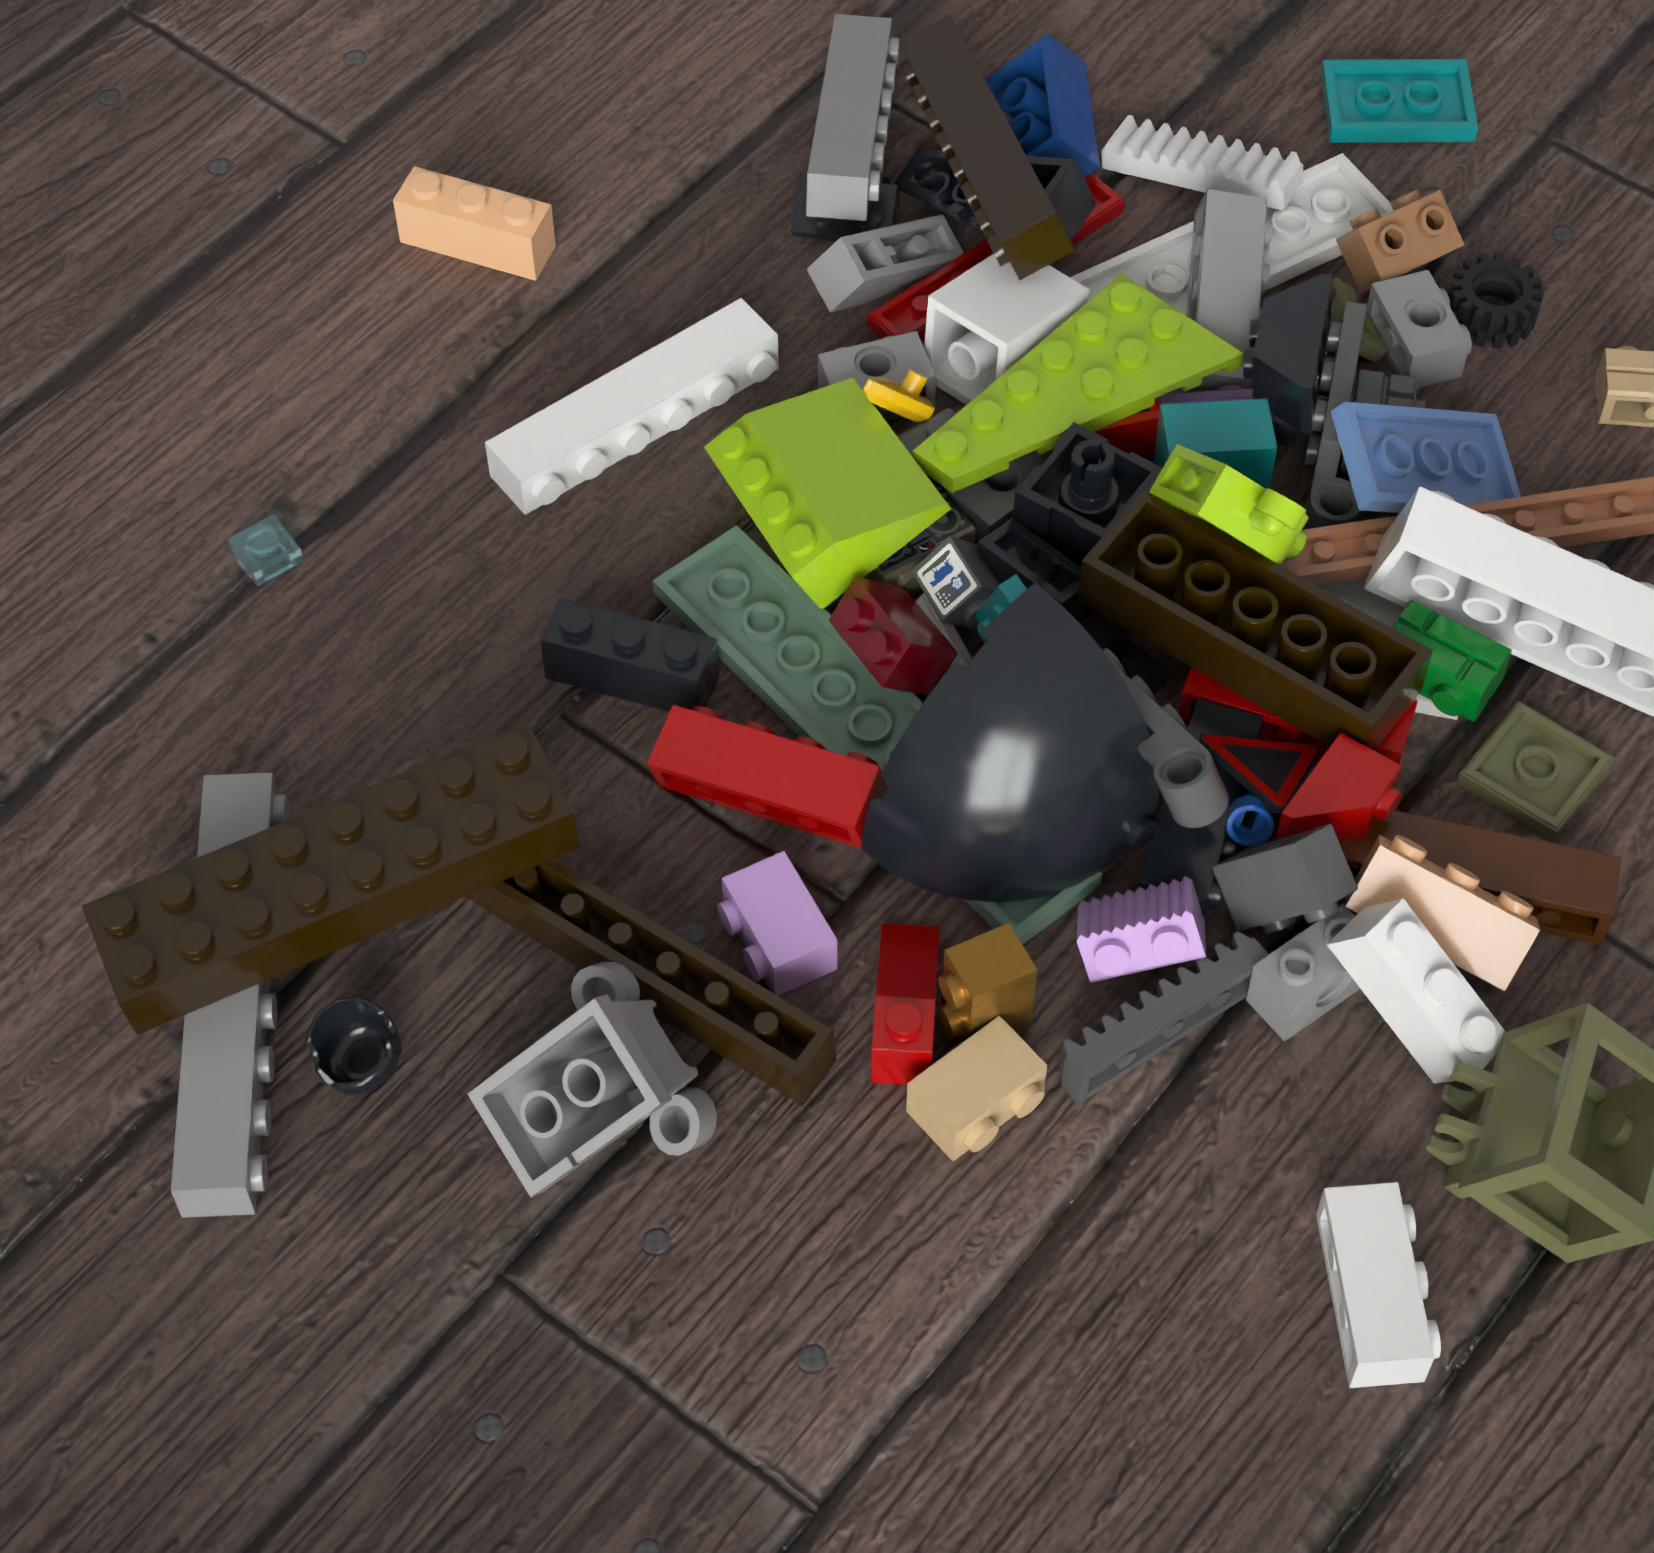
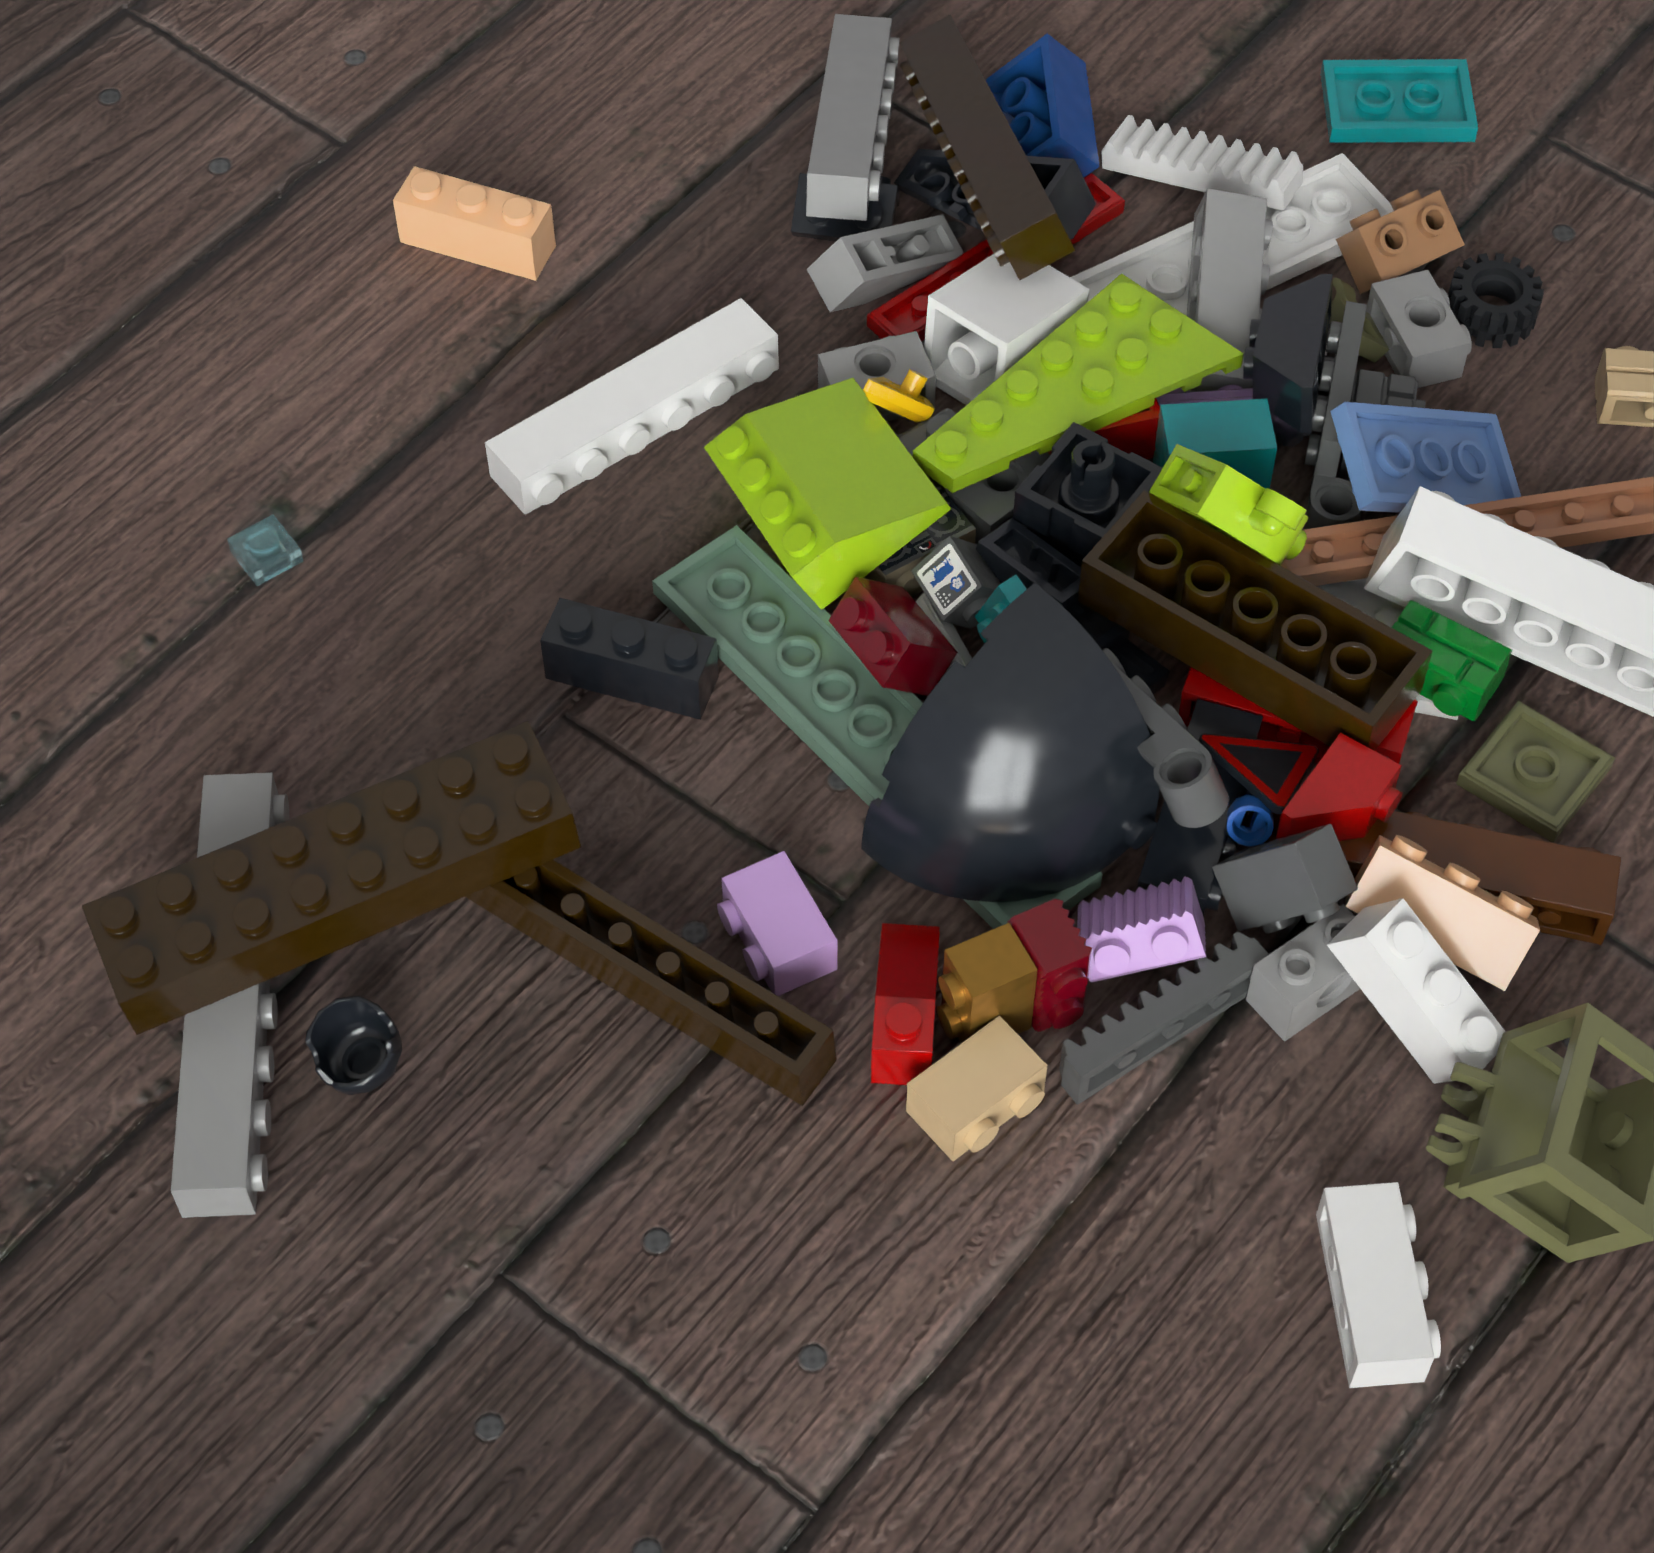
light grey piece [467,962,717,1198] -> none
red brick [647,705,888,849] -> none
none -> dark red brick [1007,898,1092,1032]

